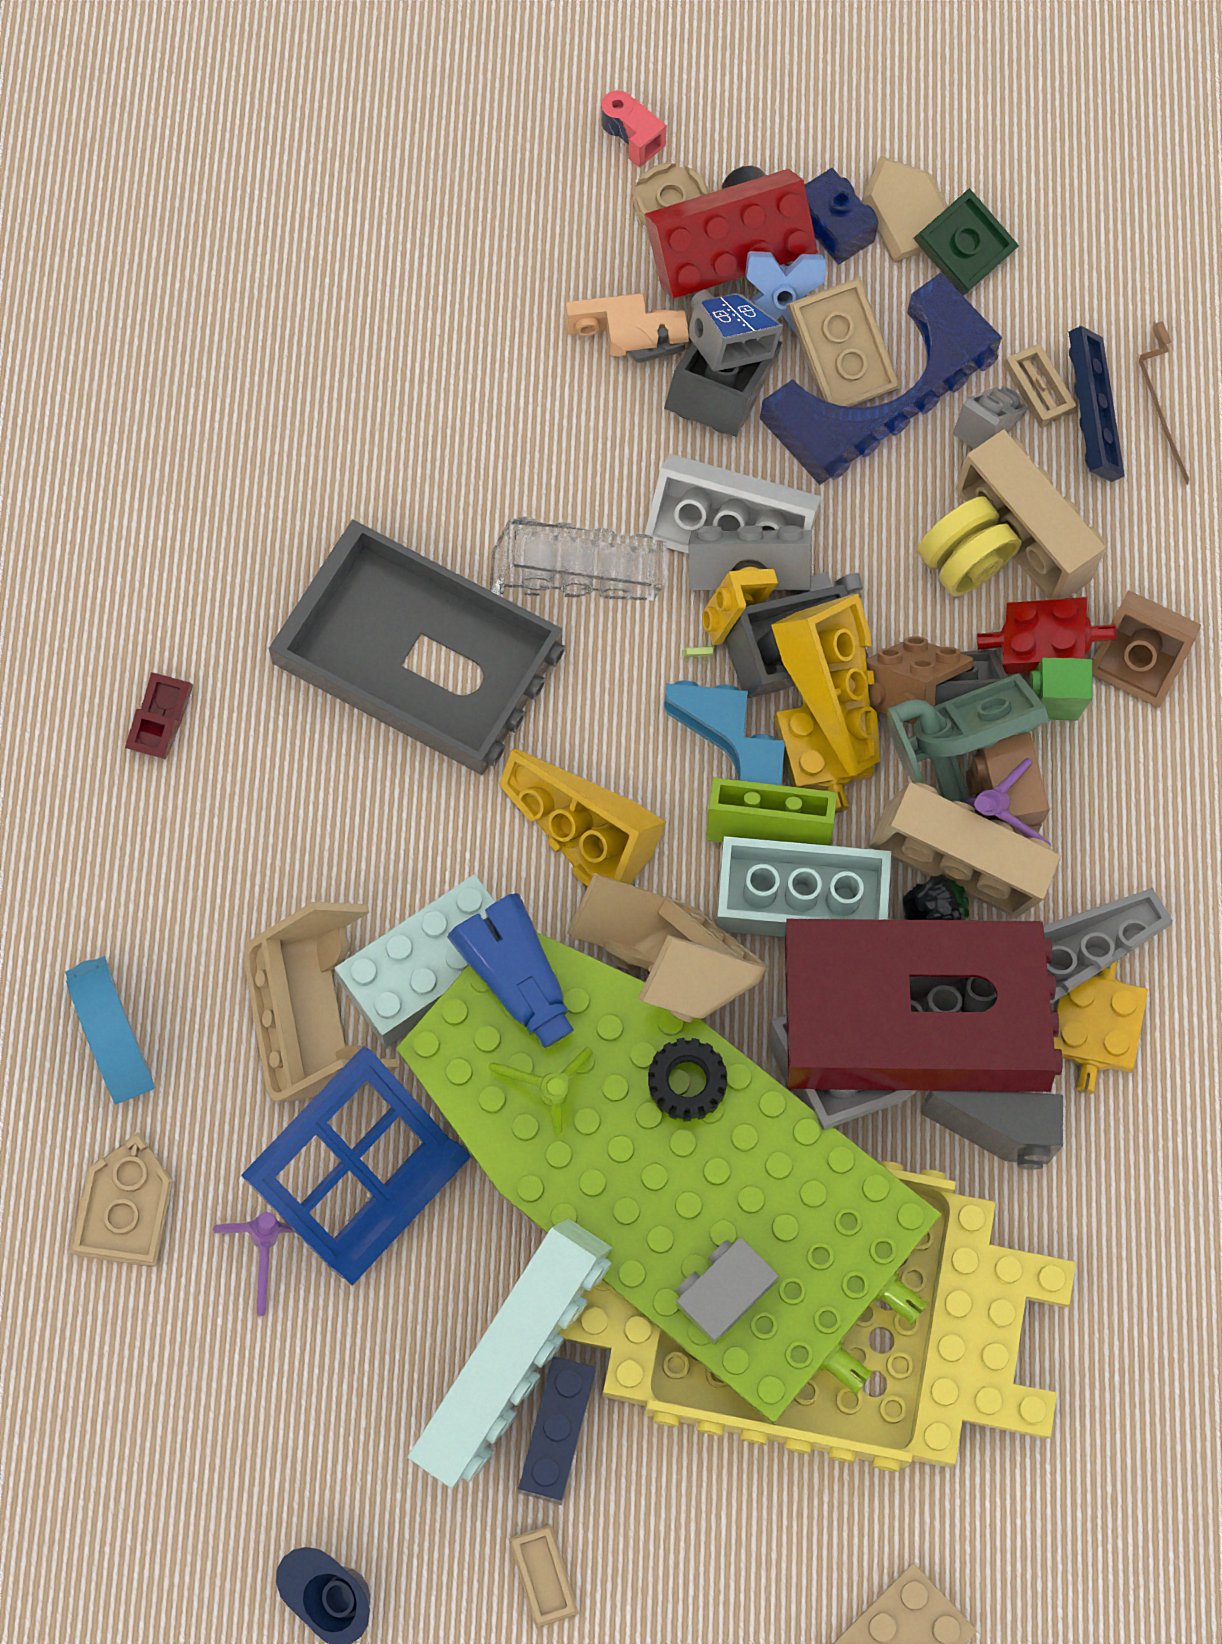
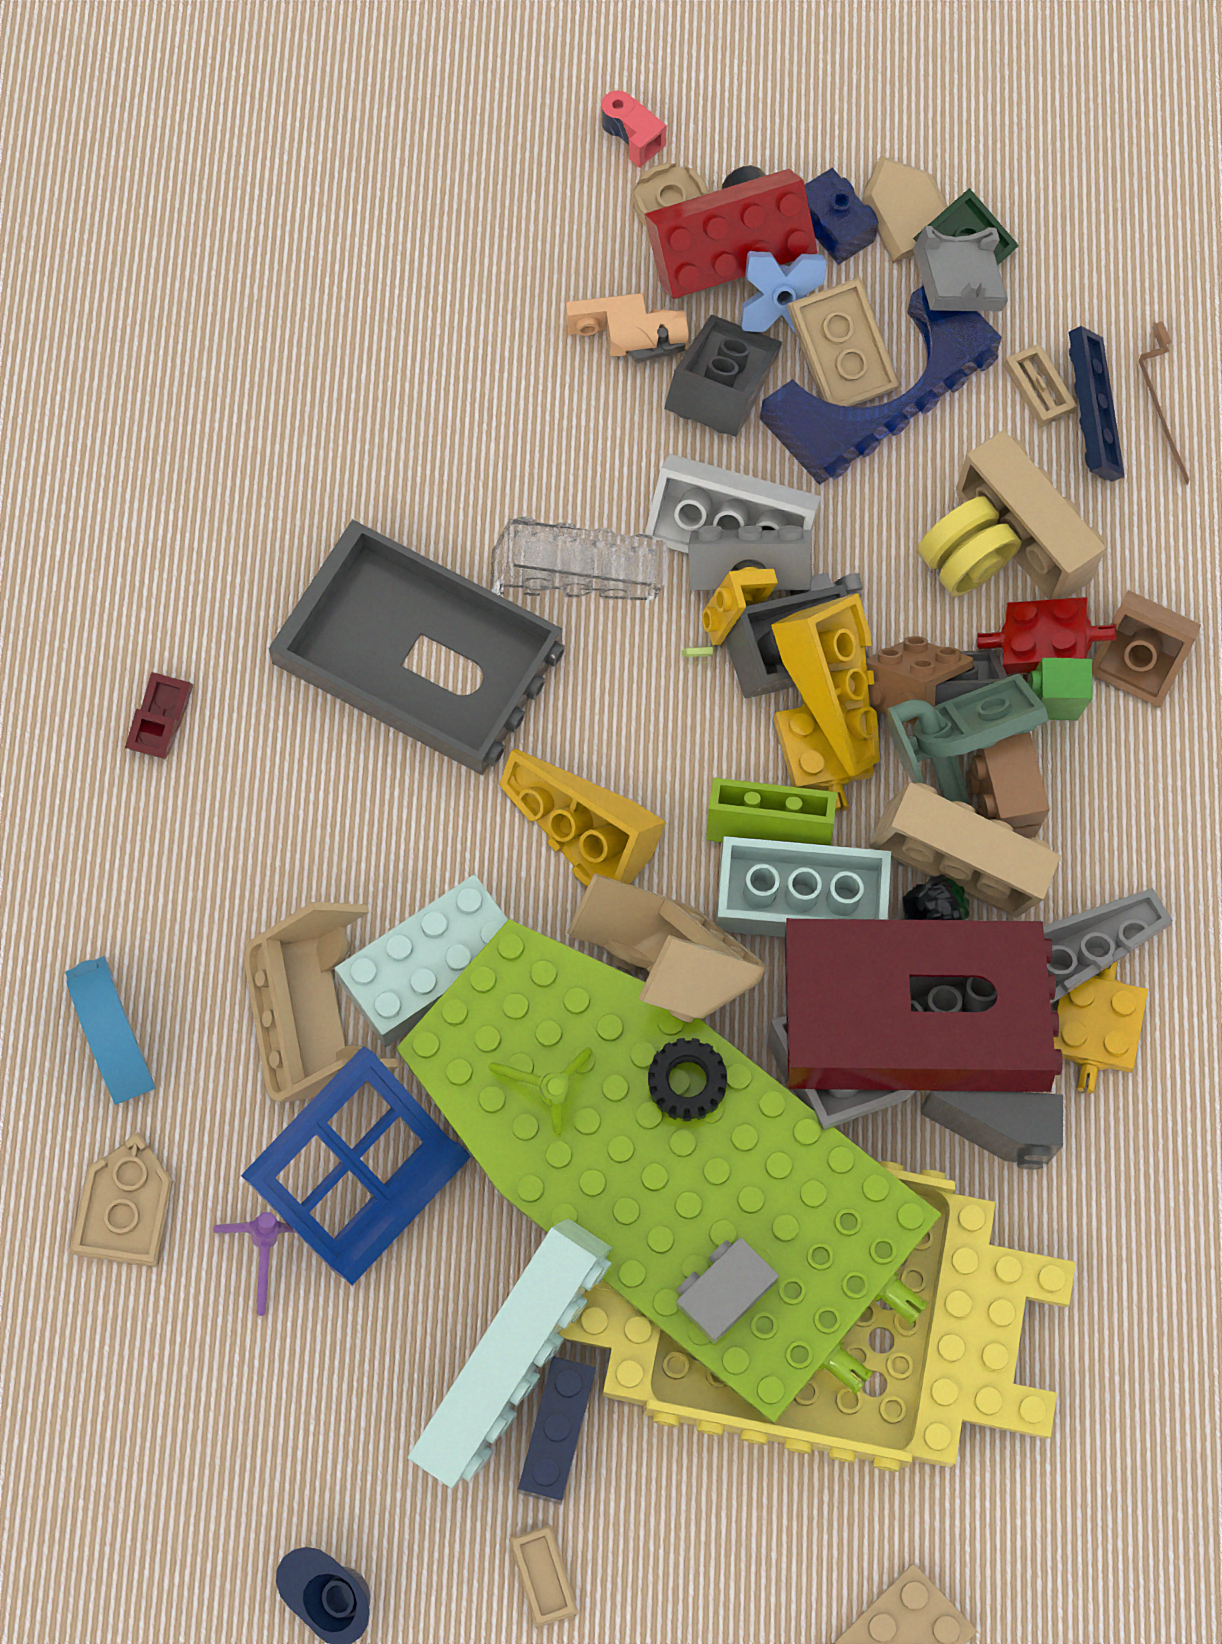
blue piece [447,893,574,1048] -> none
dark azure arch [664,680,785,785] -> none
light grey torso [688,290,783,372] -> none
light grey slope [953,386,1028,449] -> none
medium lavender plant [964,758,1051,847] -> none
none -> light grey piece [913,226,1008,311]

